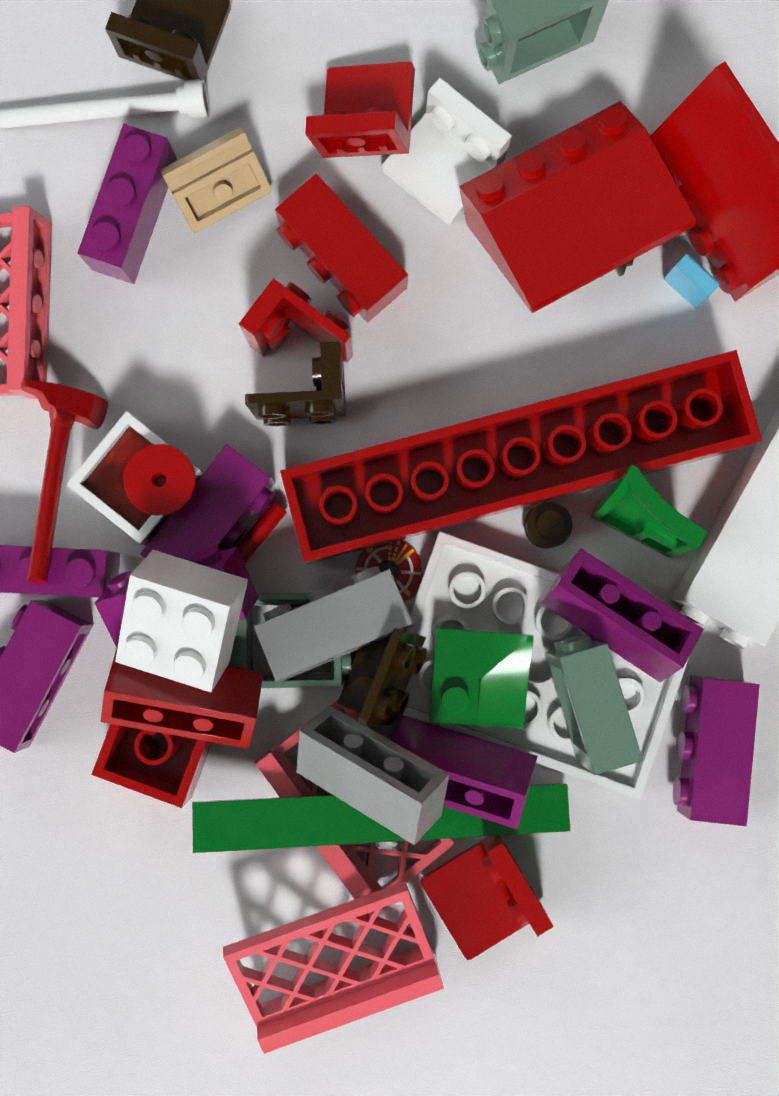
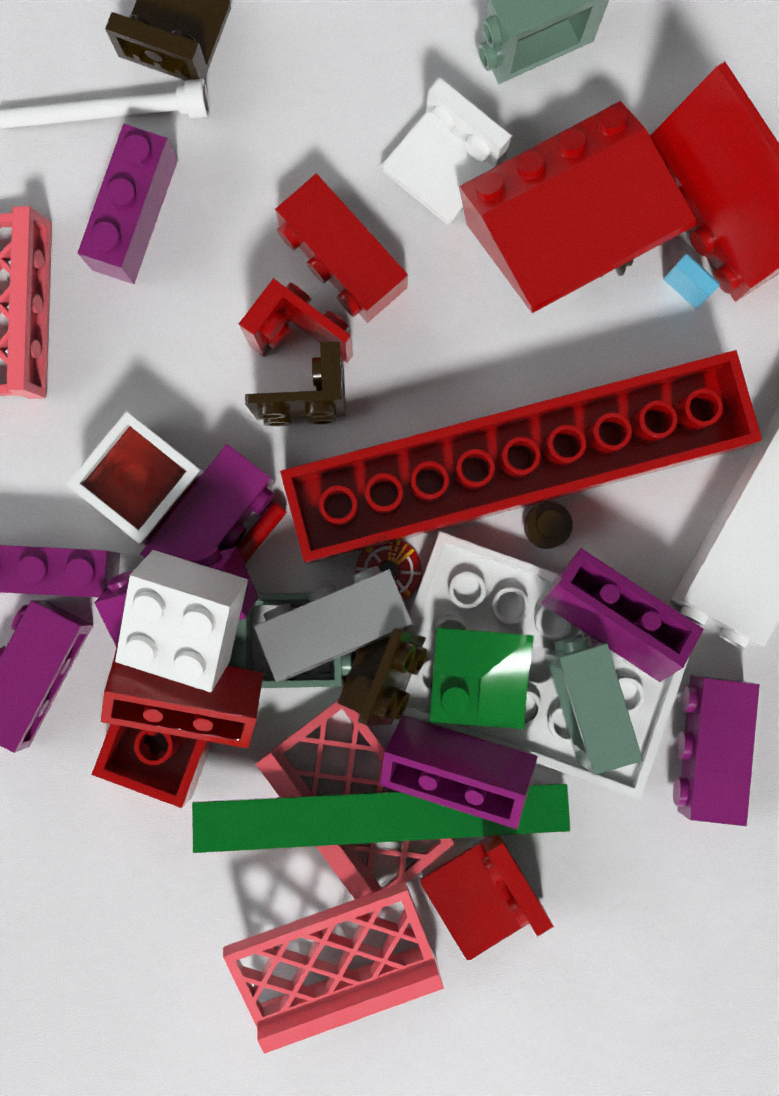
red piece [21,381,108,584] -> none
red piece [123,444,196,516] -> none
tan plate [160,127,273,233] -> none
light grey brick [296,705,449,845] -> none
red bracket [305,61,415,158] -> none
green plate [591,464,708,558] -> none

